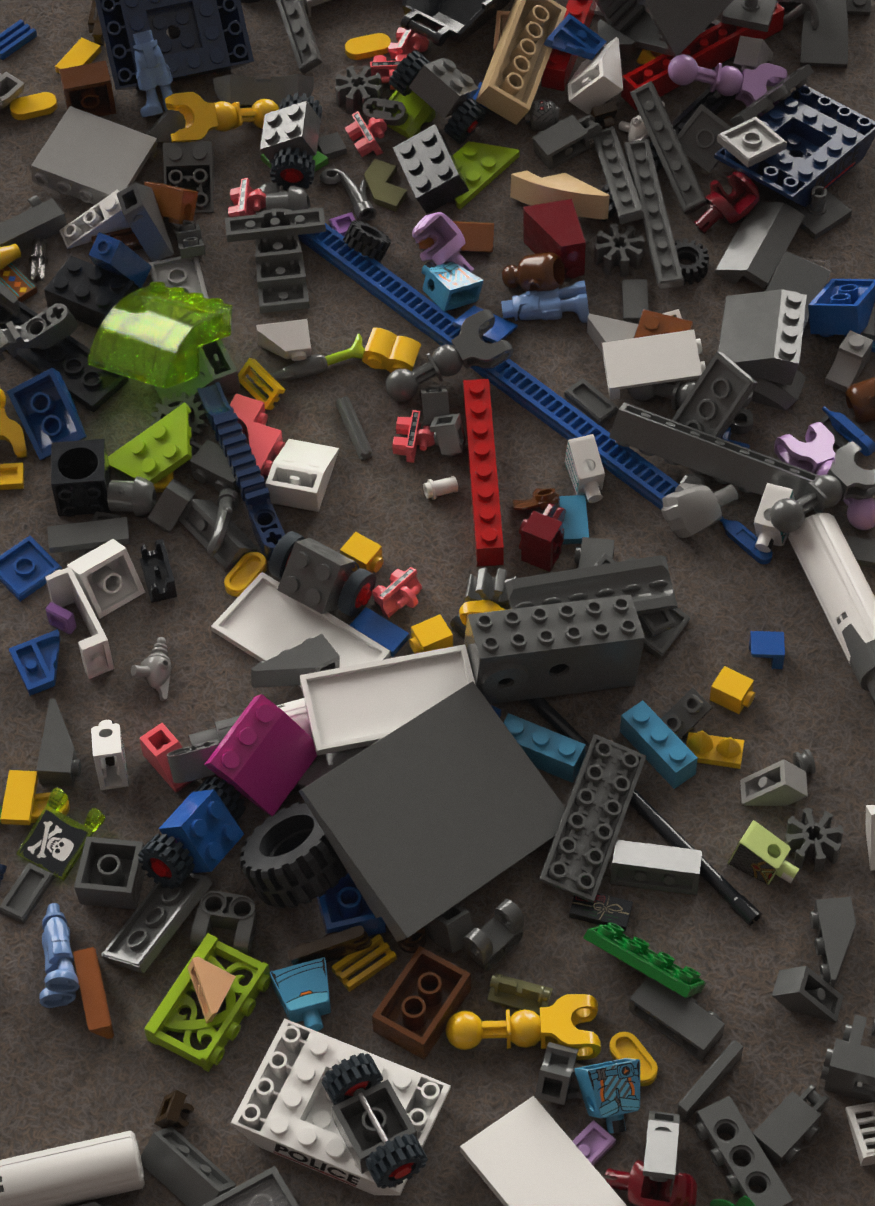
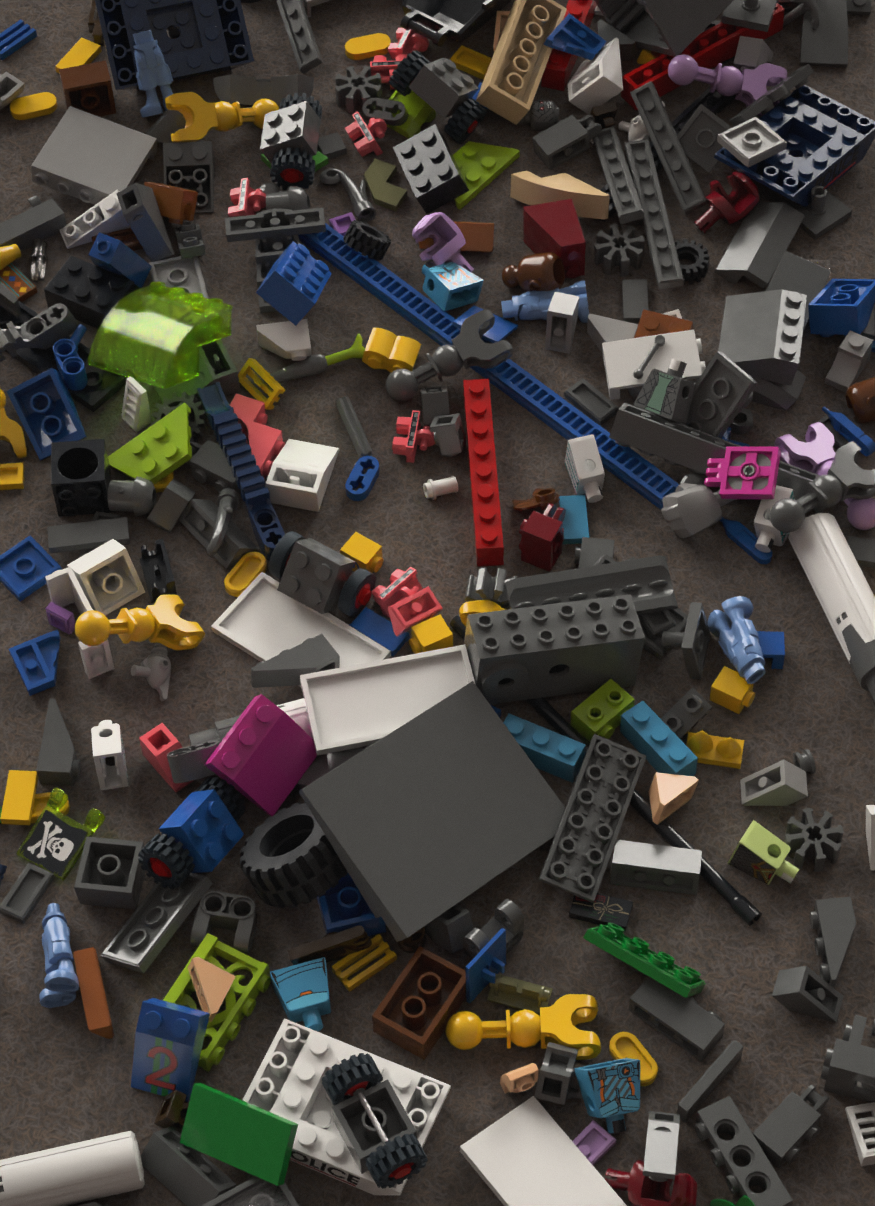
none -> blue beam [53,324,88,391]
none -> yellow piece [75,594,205,650]
none -> white slope [122,376,152,432]
none -> blue slope [131,998,210,1103]
none -> green tile [180,1083,298,1186]
none -> blue brick [256,241,332,326]
none -> blue beam [345,456,380,501]
none -> coral slope [388,586,443,637]
none -> yellow tile [449,45,492,80]
none -> blue piece [465,928,506,1003]
none -> light nougat slope [500,1063,539,1093]
none -> light grey slope [545,292,579,354]
none -> lime brick [571,679,635,742]
none -> dark grey hinge [633,335,665,379]
none -> dark grey torso [633,358,695,425]
none -> light nougat slope [648,772,699,825]
none -> dark grey tile [662,602,711,680]
none -> dark pink piece [704,447,781,499]
none -> medium blue piece [707,596,766,684]

